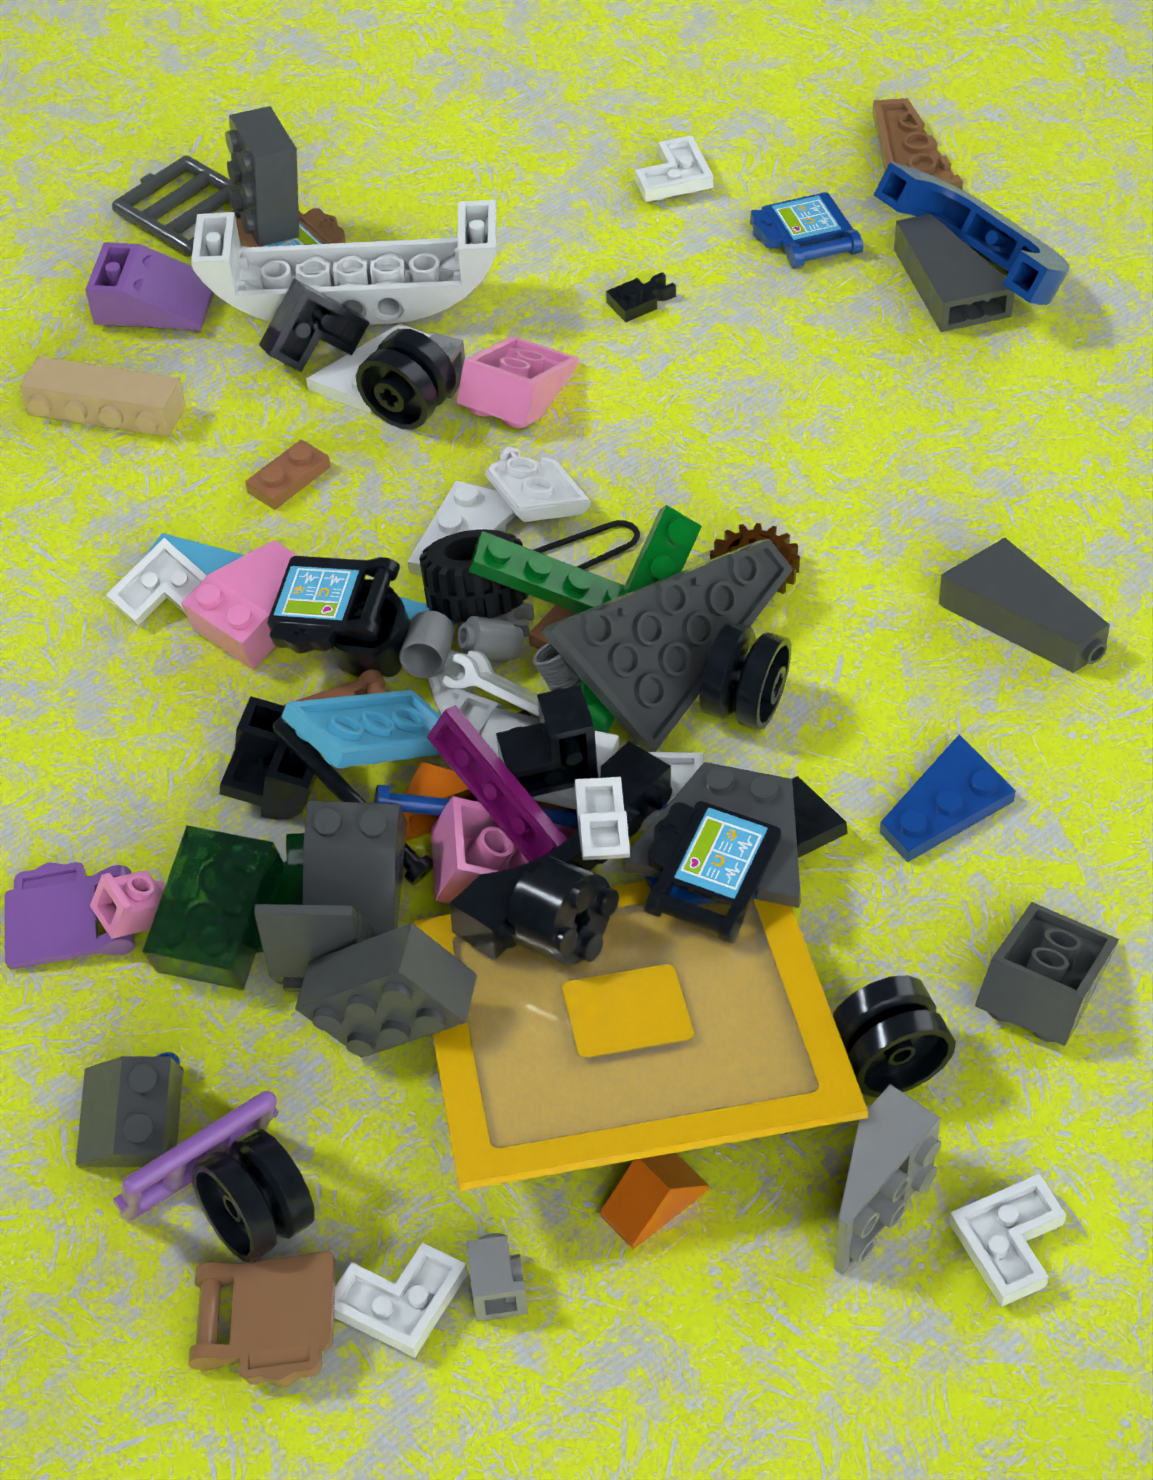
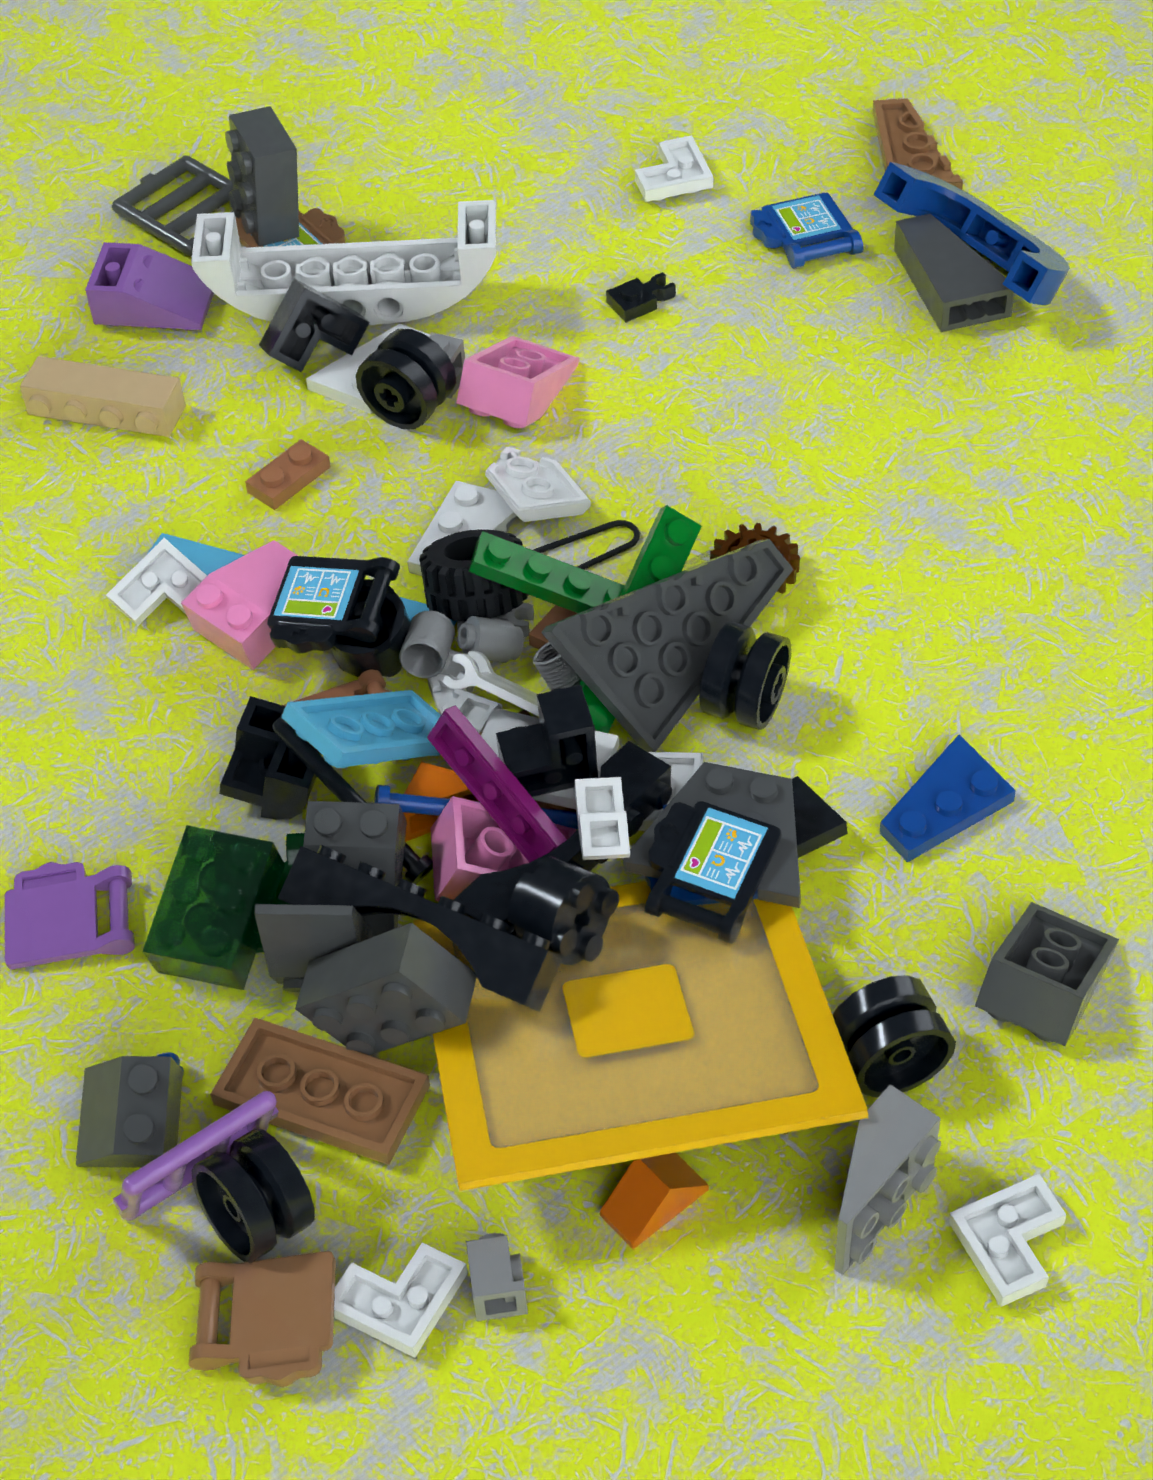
bright pink brick [90,870,170,939] -> none
dark grey slope [939,538,1110,673] -> none
none -> medium nougat plate [210,1018,430,1165]
none -> black arch [278,845,563,1012]

